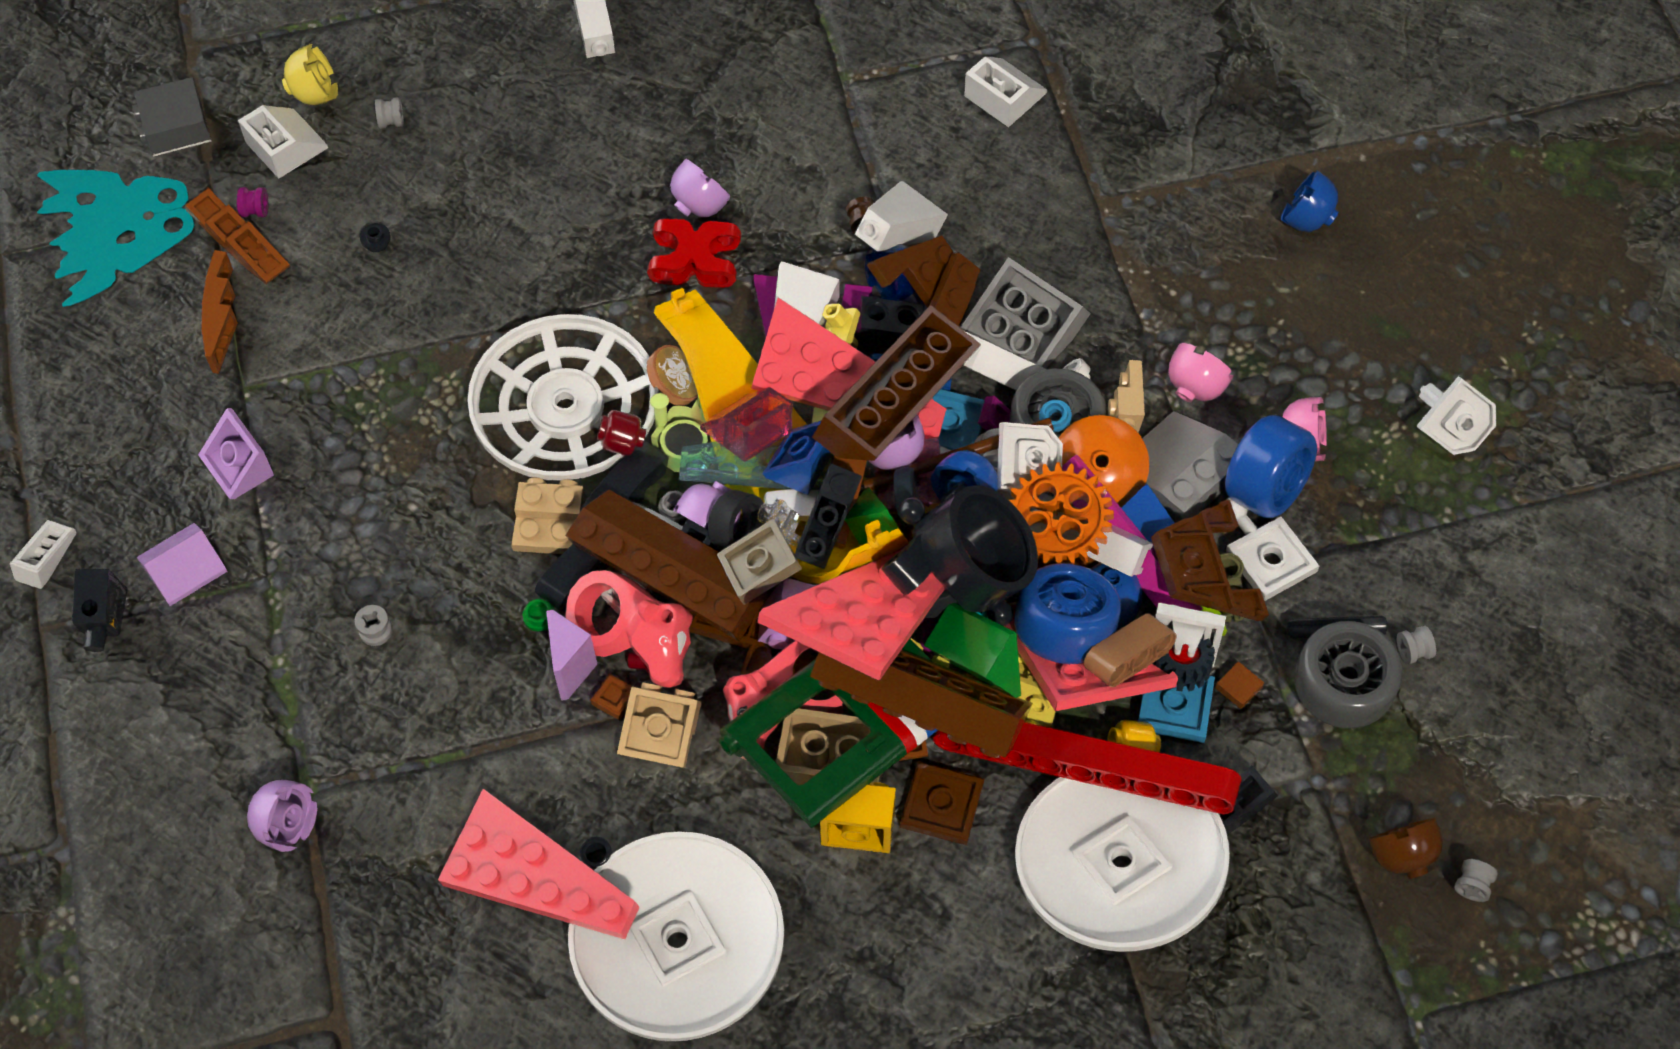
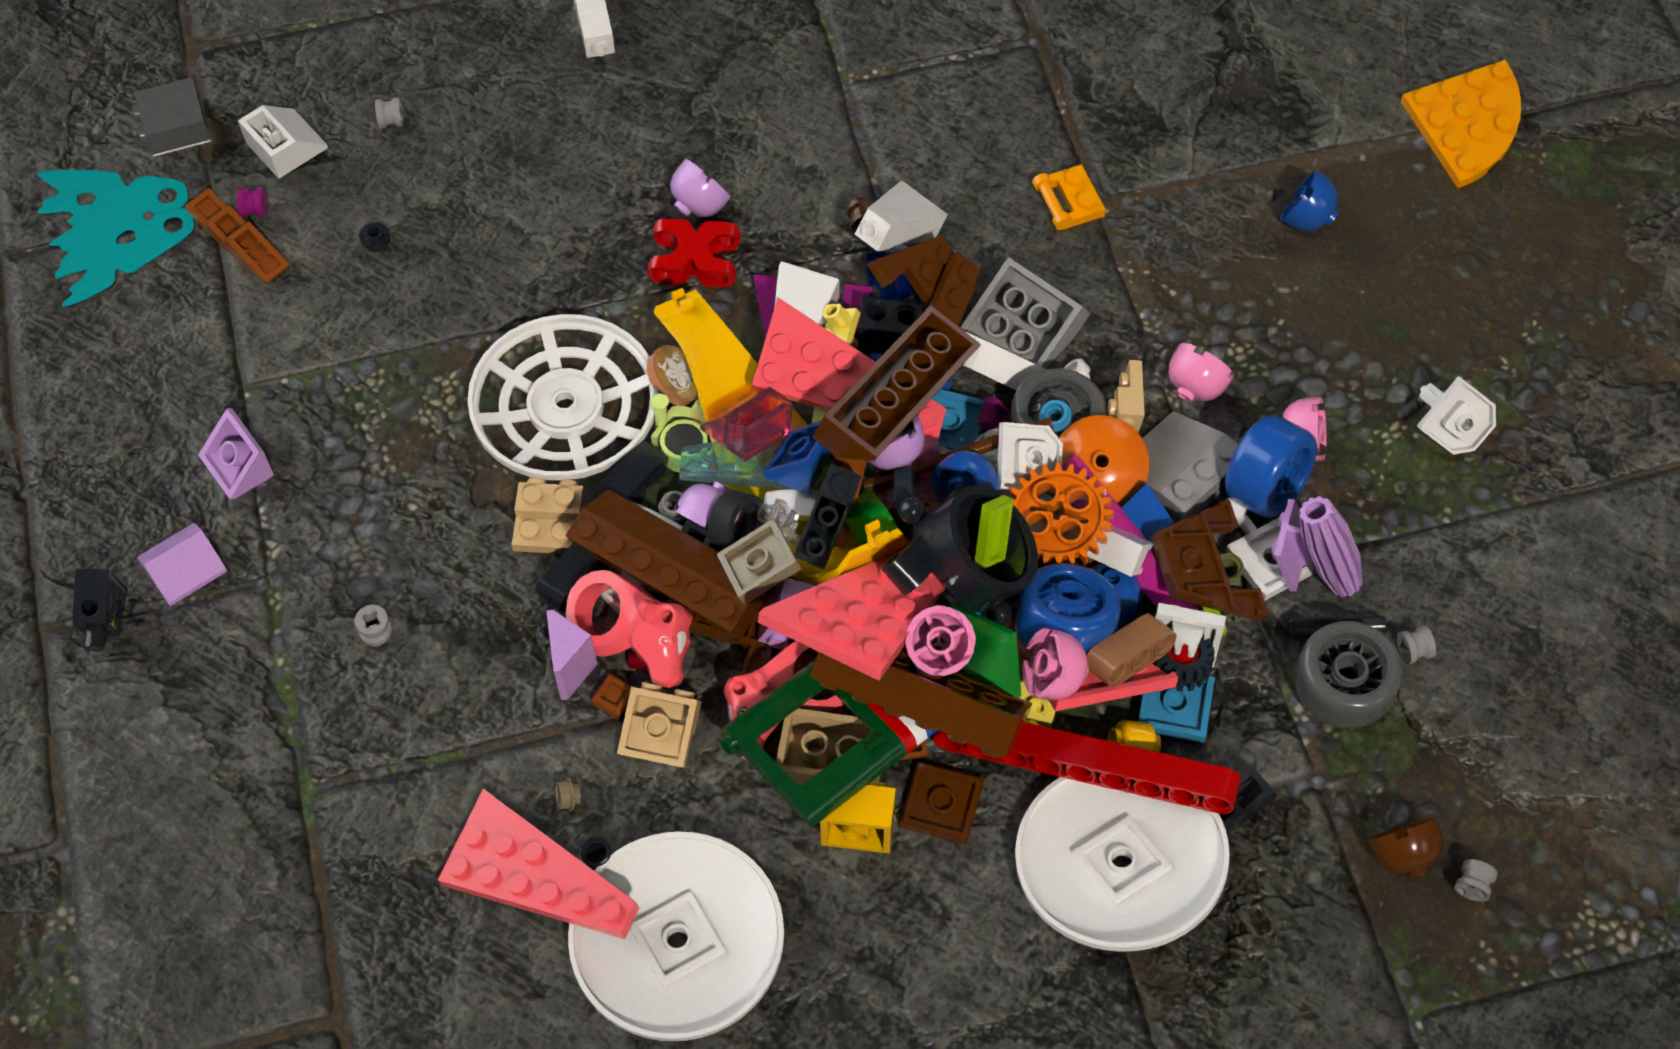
white slope [10,520,76,589] -> none
dark orange slope [201,250,238,374] -> none
lavender cylinder [247,780,317,852] -> none
light yellow cylinder [282,44,338,105] -> none
green plate [522,599,555,632] -> none
dark red head [597,410,646,456] -> none
white slope [964,56,1047,127] -> none
dark orange tile [1215,661,1264,709] -> none
none -> dark tan plate [555,777,581,811]
none -> bright pink cylinder [905,605,976,677]
none -> lime tile [974,495,1013,570]
none -> bright pink cylinder [1022,628,1089,700]
none -> light orange plate [1032,164,1106,230]
none -> lavender plate [1272,496,1363,597]
none -> light orange plate [1400,60,1521,188]

